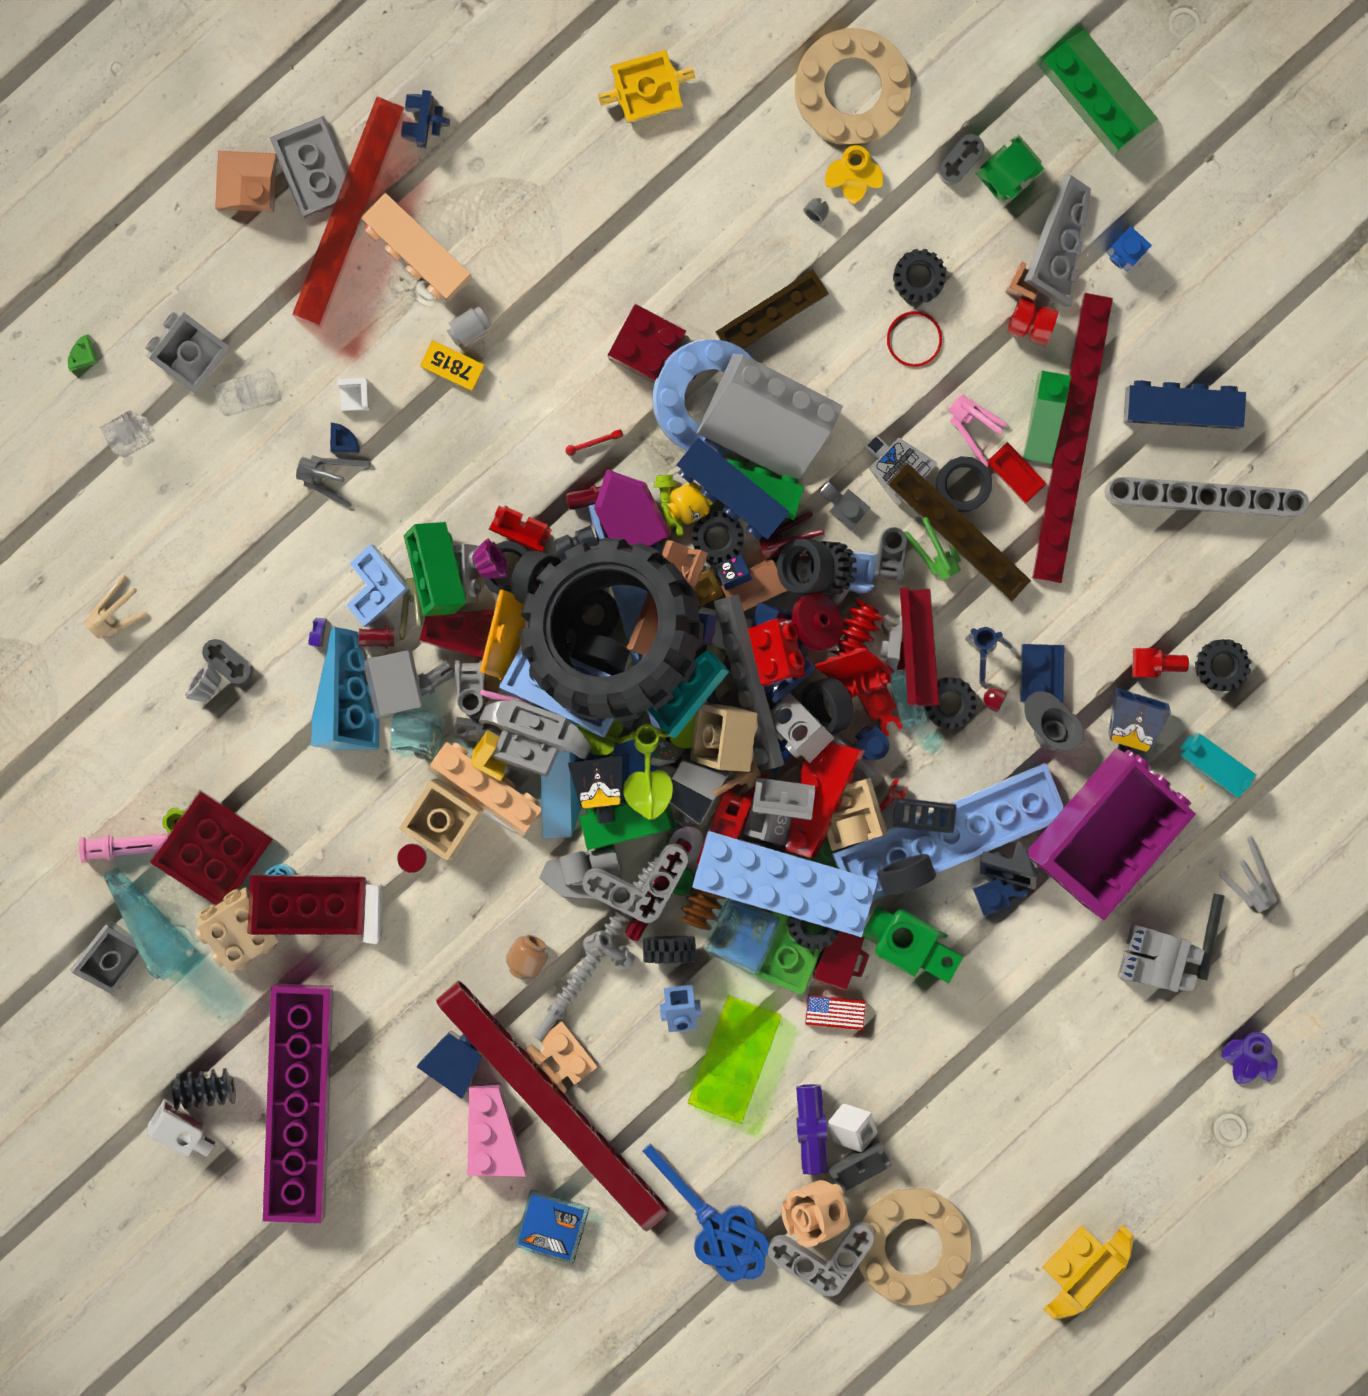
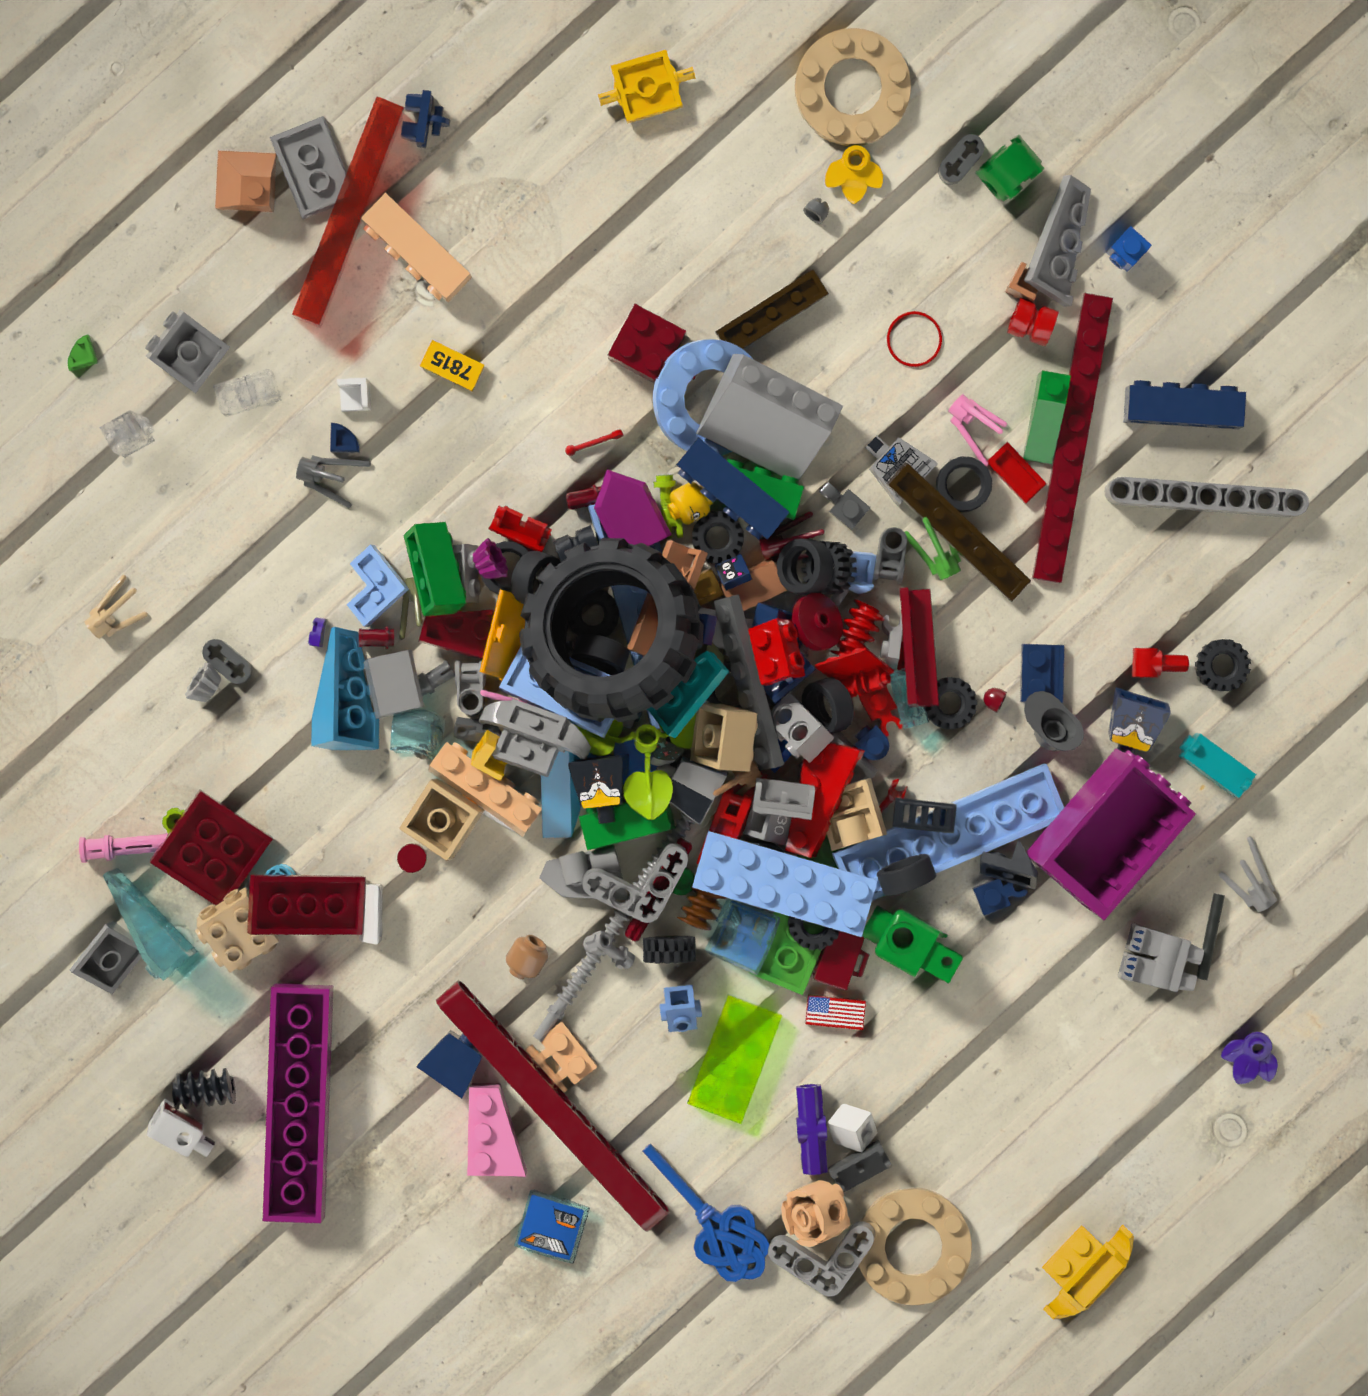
light grey brick [447,306,492,347] -> none
white sticker [668,826,704,863] -> none
black tyre [893,249,947,304] -> none
dark blue plant [965,627,1012,685] -> none
green slope [1040,29,1158,156] -> none

